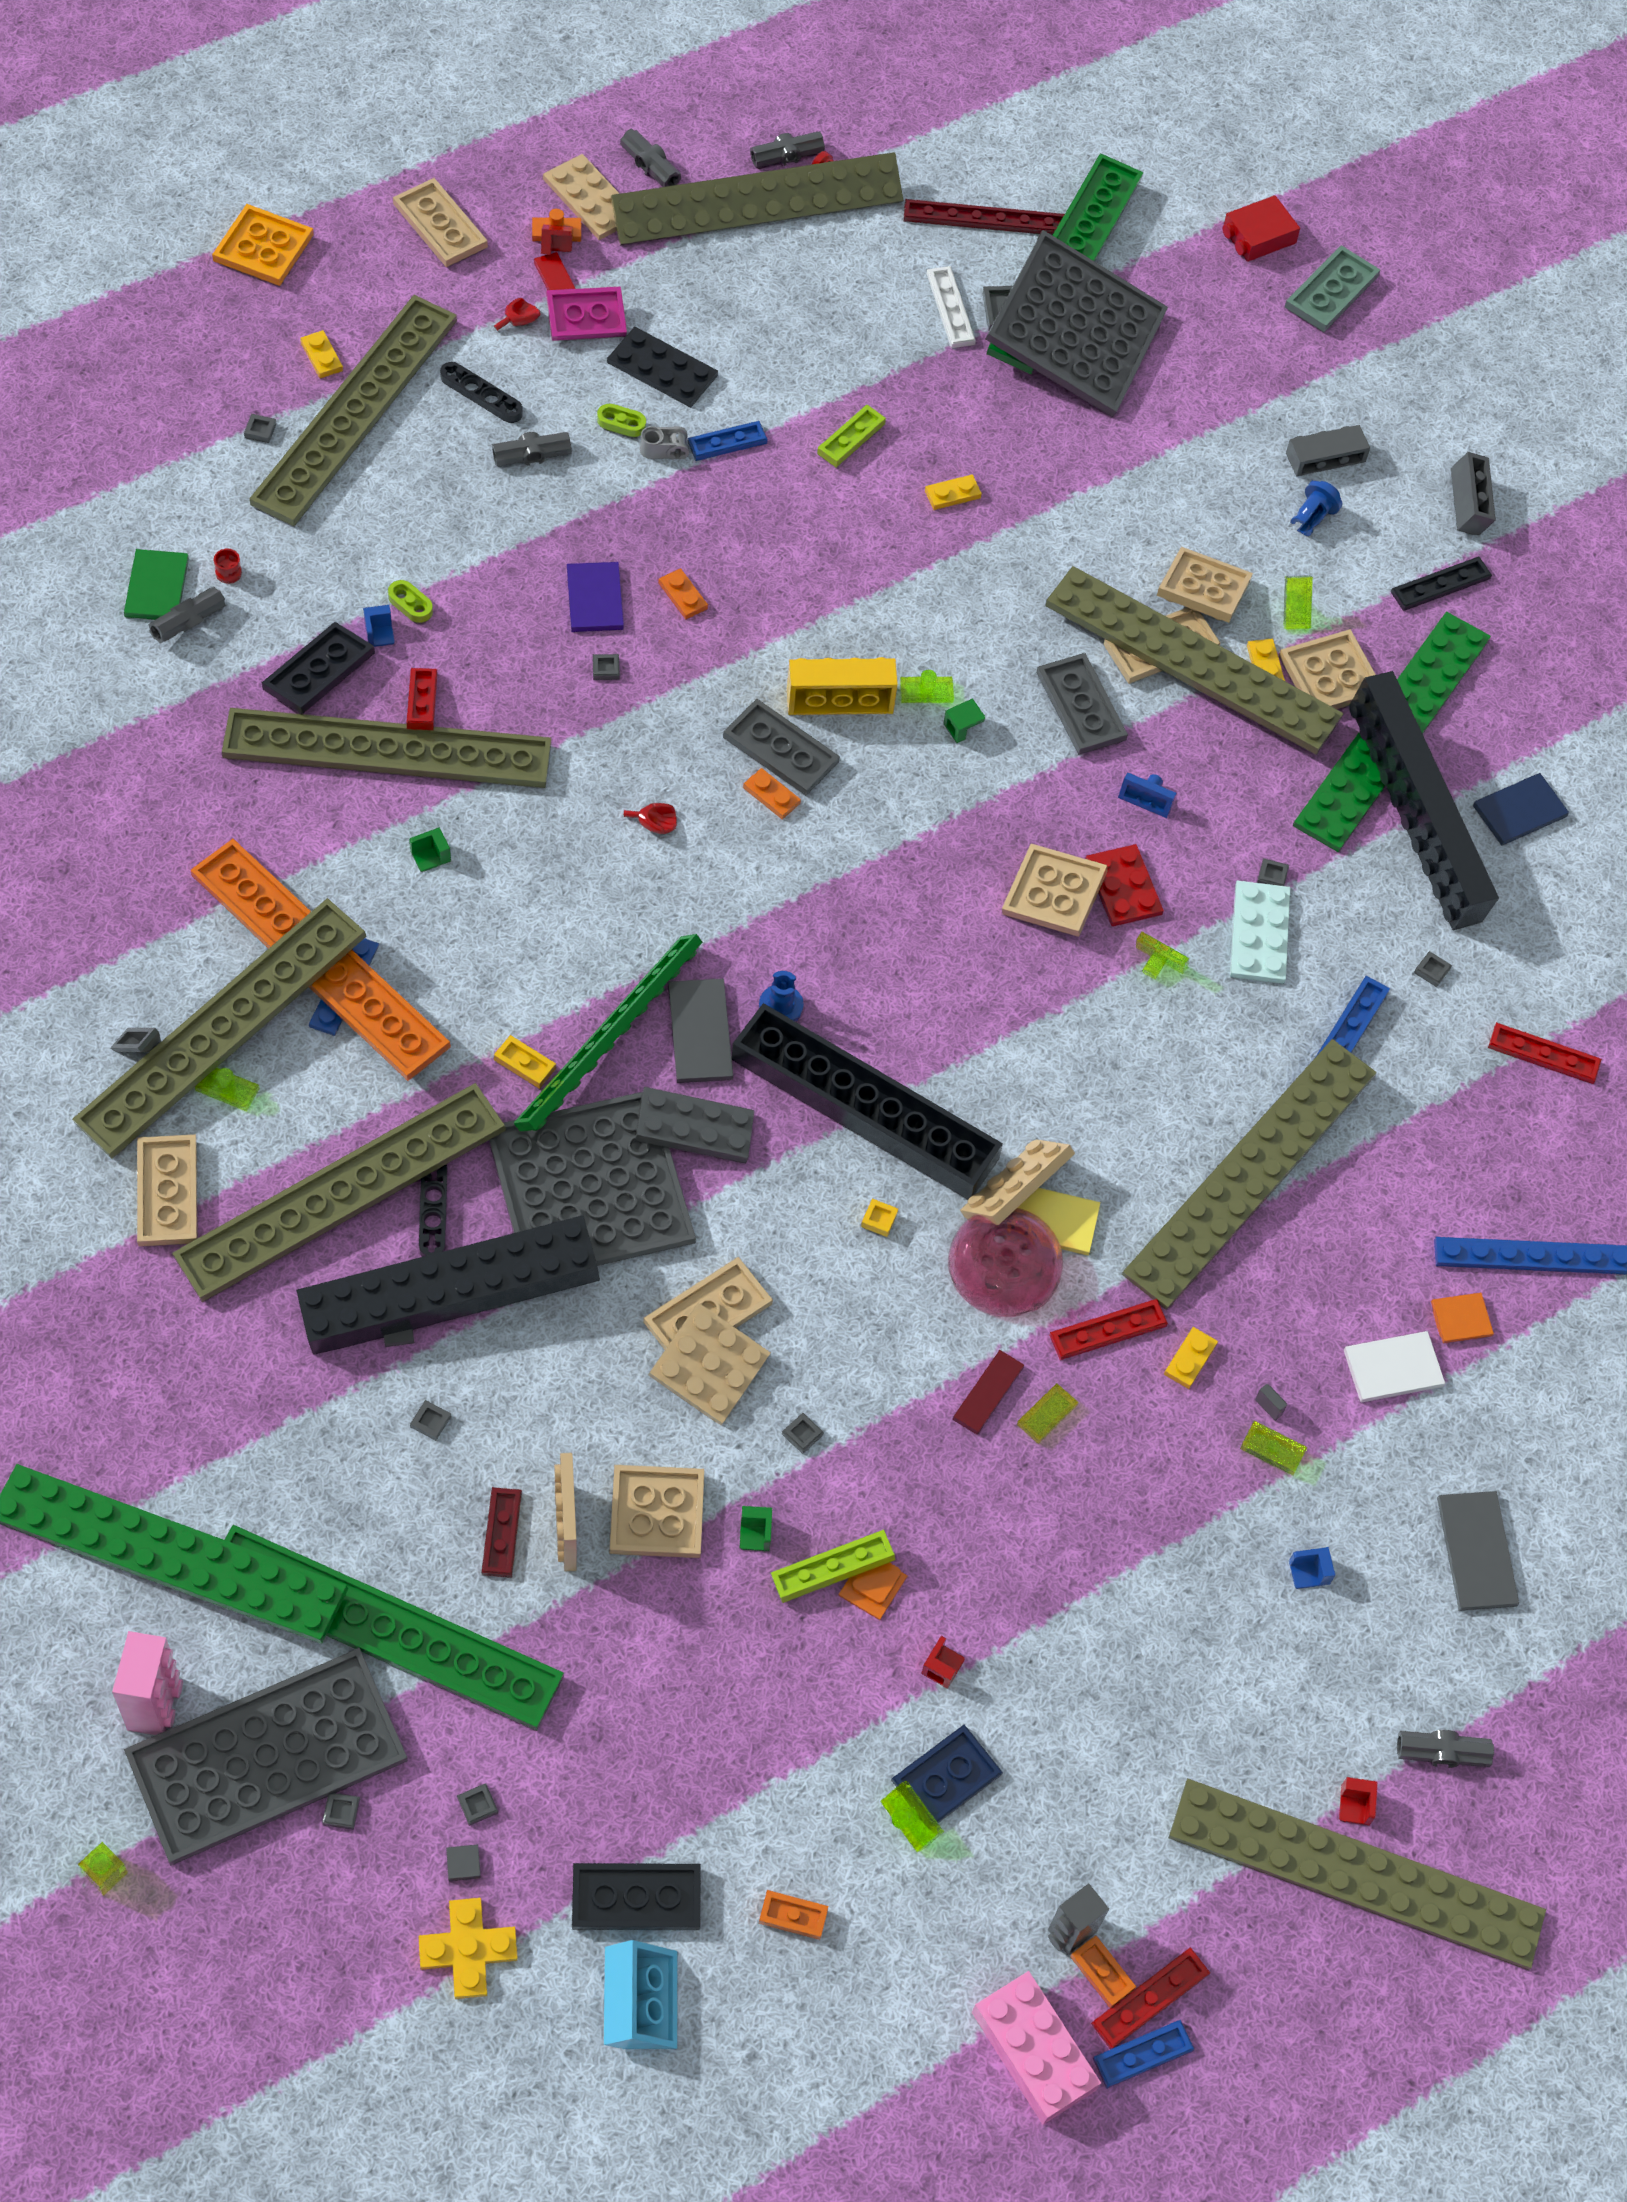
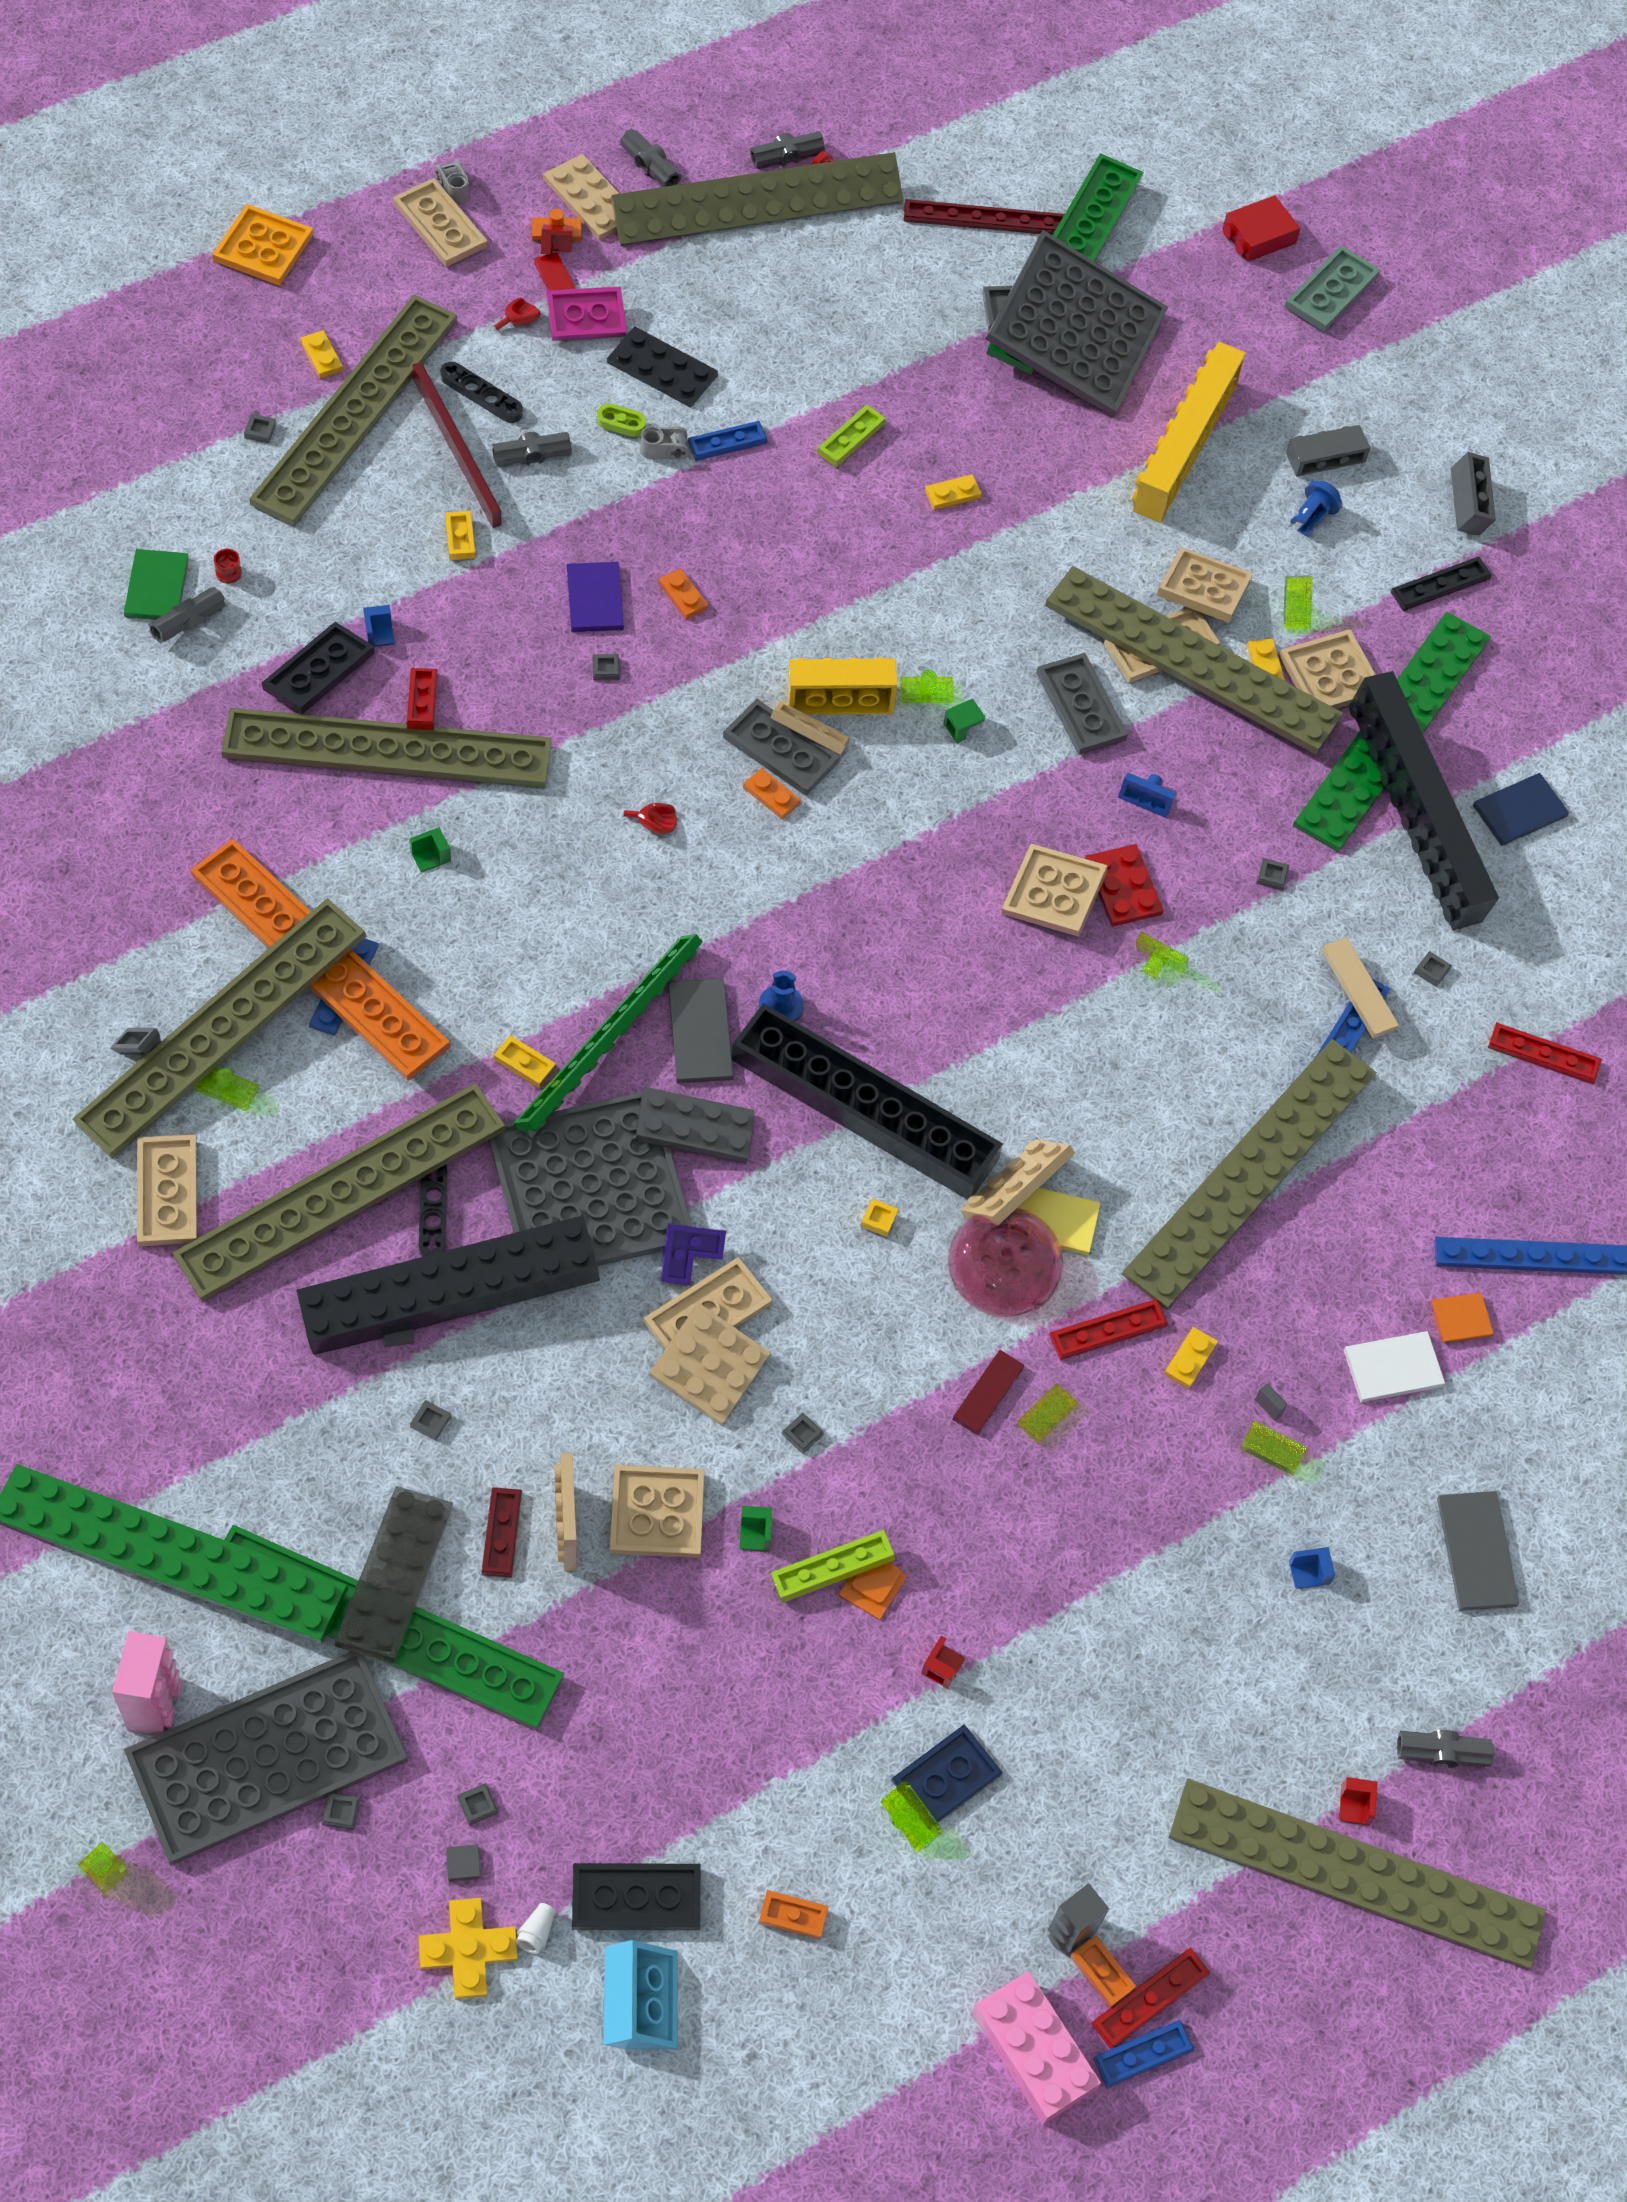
lime plate [388,580,433,623] -> none
white tile [927,266,976,348] -> none
light aqua plate [1230,880,1290,984] -> none
none -> clear smoke plate [335,1486,453,1664]
none -> dark red tile [412,362,502,528]
none -> light grey piece [434,159,469,205]
none -> yellow plate [445,511,476,560]
none -> white cone [516,1903,556,1954]
none -> dark purple plate [660,1223,726,1285]
none -> tan tile [770,701,851,755]
none -> yellow brick [1132,341,1246,523]
none -> tan tile [1321,937,1399,1039]

